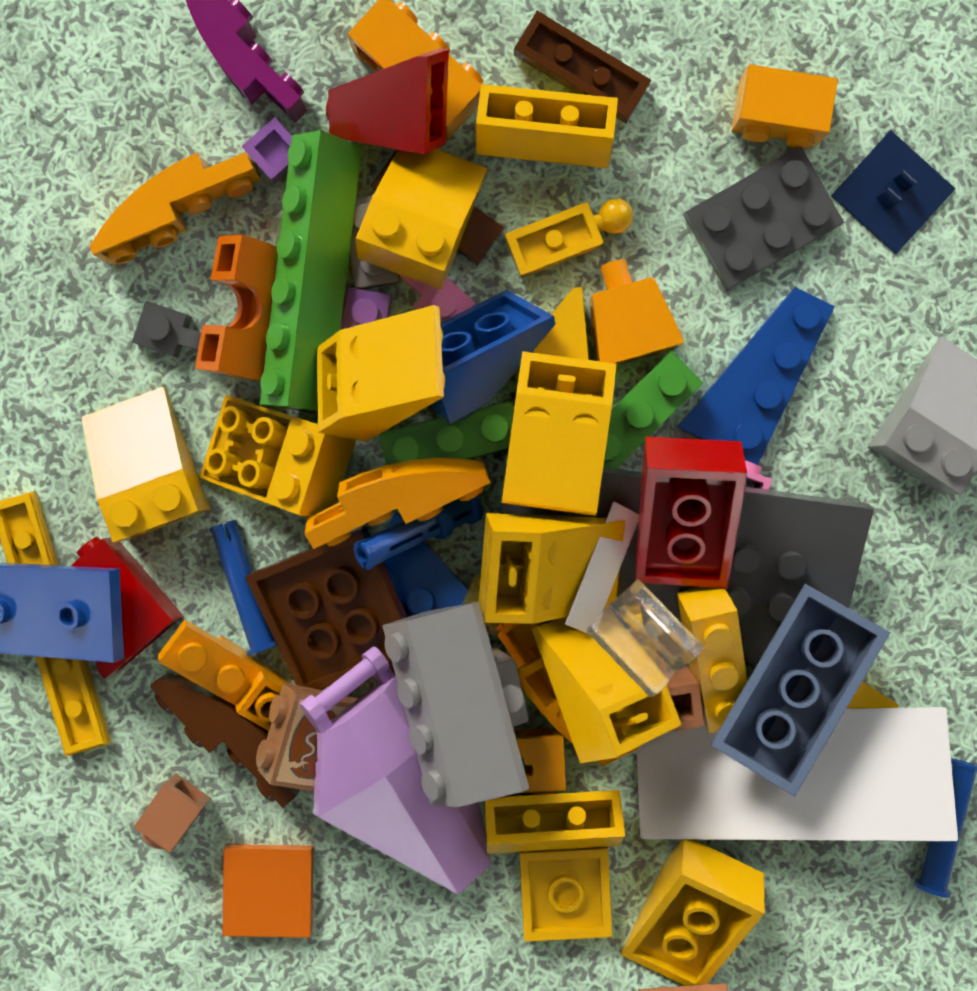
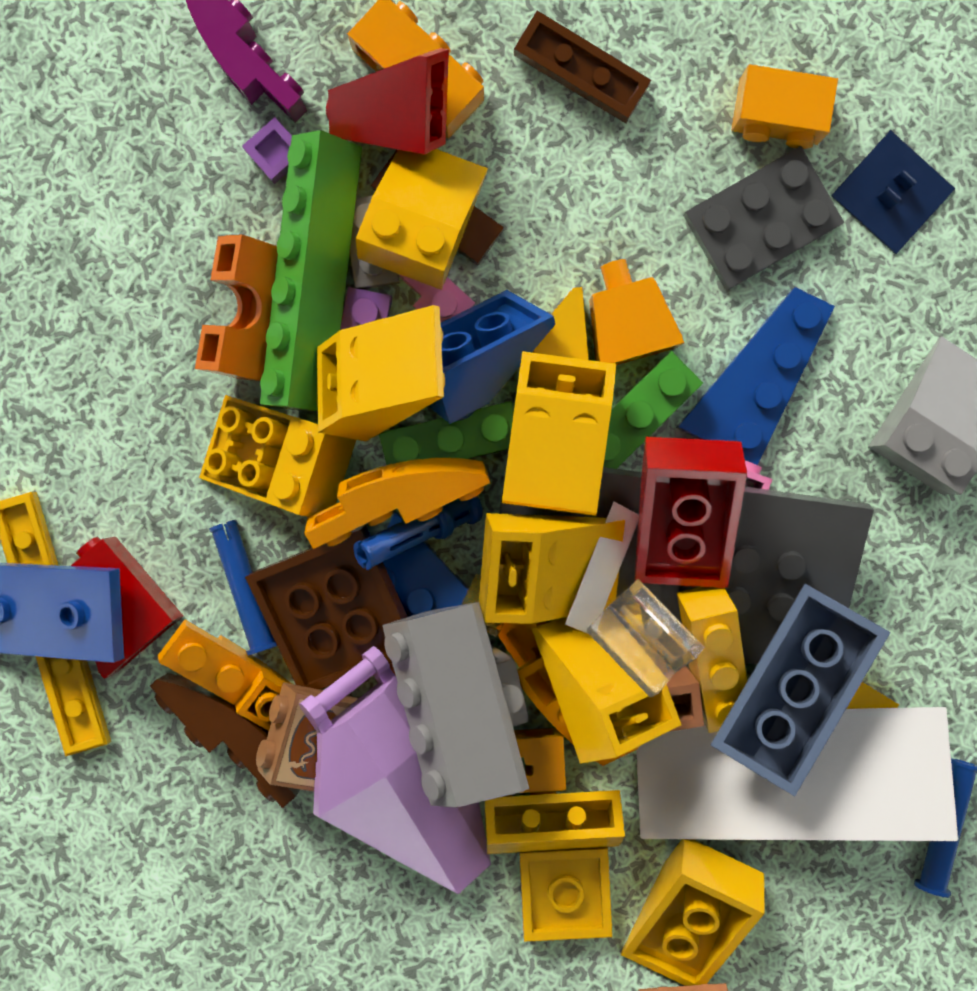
slope [82,387,211,542] -> none
light orange slope [89,152,261,265] -> none
dark grey plate [132,301,201,358] -> none
nougat brick [133,773,211,853] -> none
orange tile [222,844,314,938] -> none
yellow brick [476,84,618,168] -> none
yellow plate [504,198,634,279] -> none

